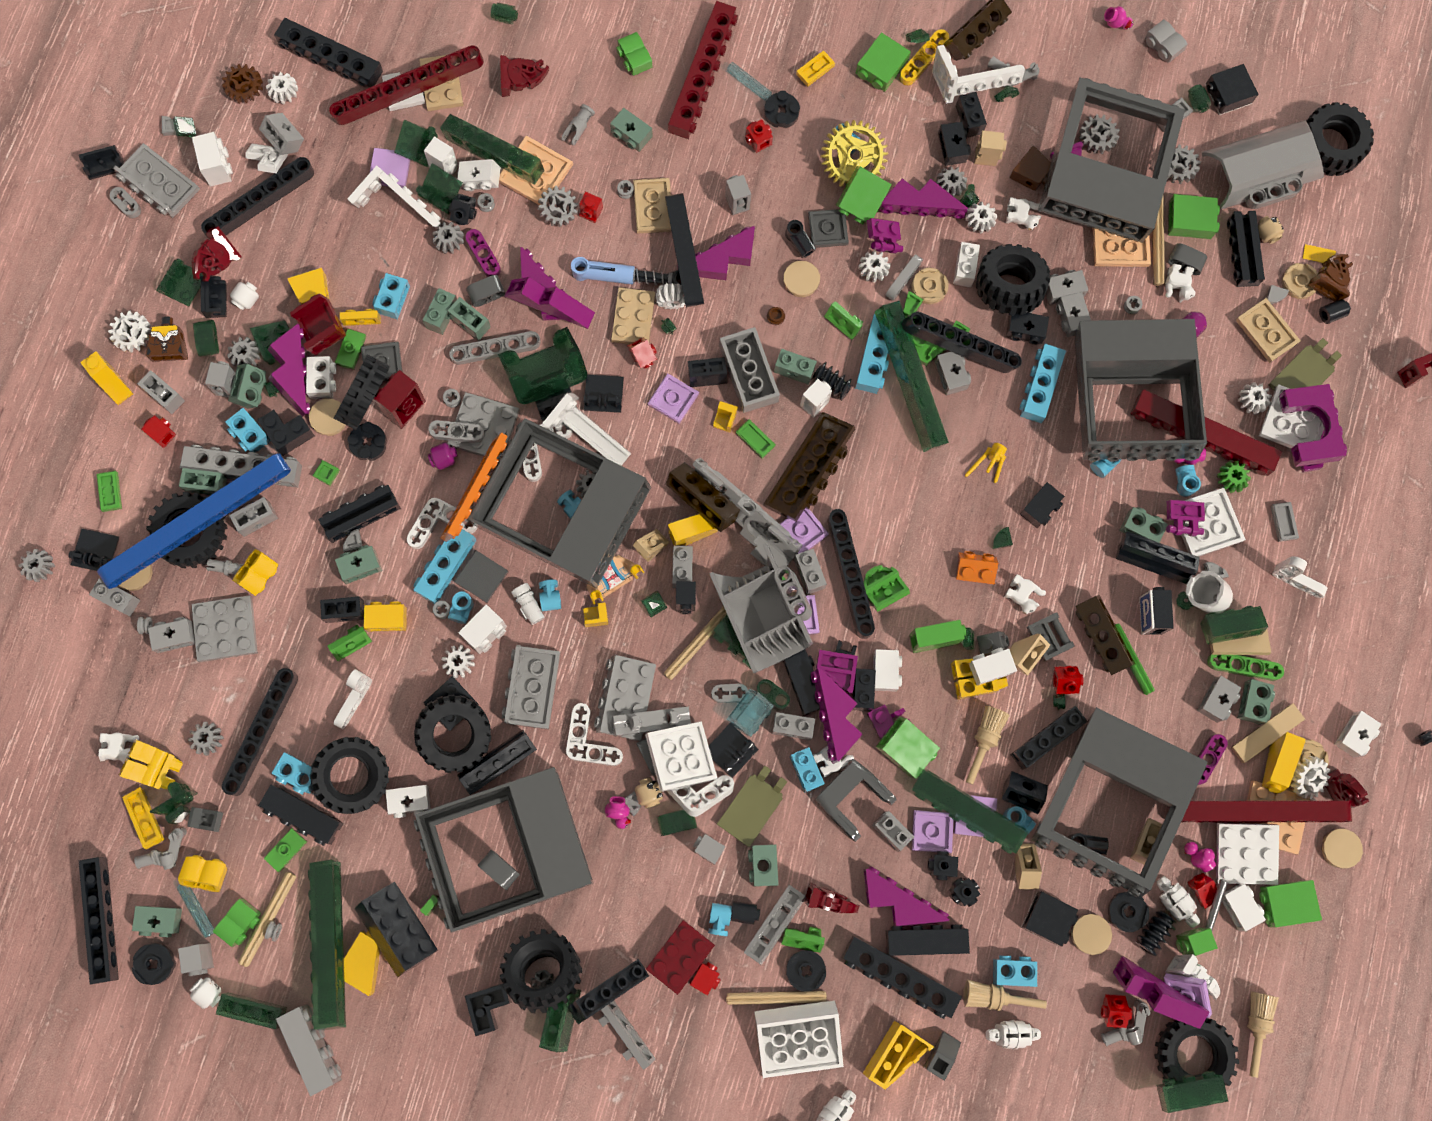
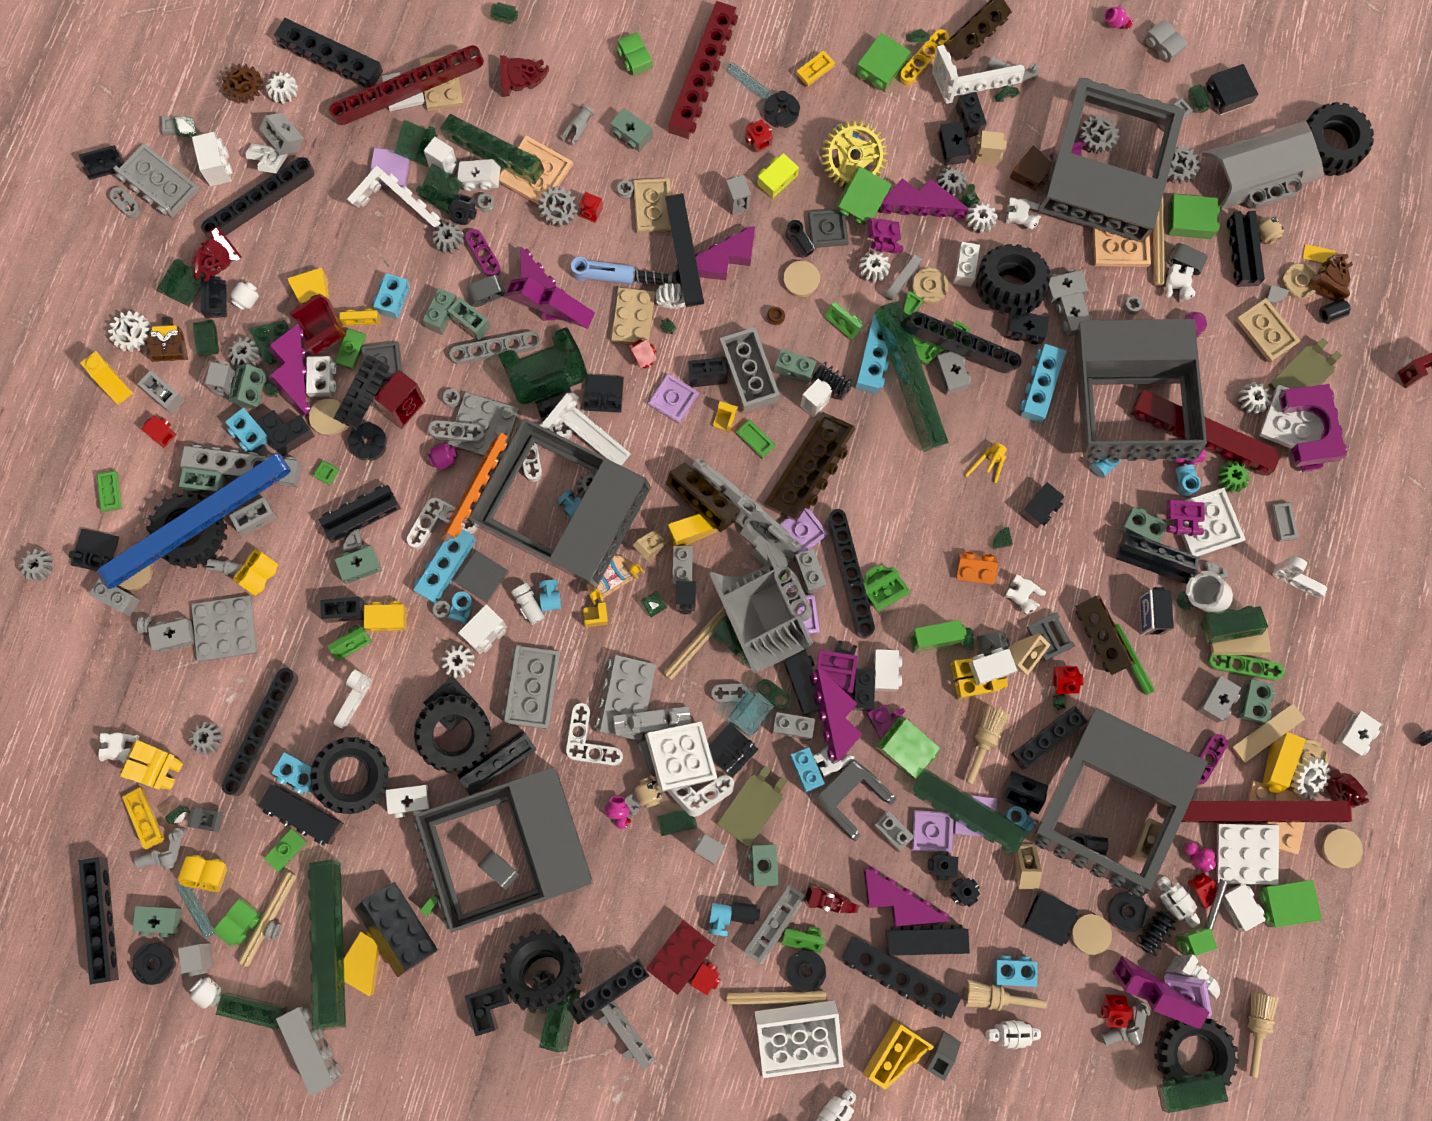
clear green hinge [150,782,198,816] -> none
none -> neon yellow brick [757,153,799,199]

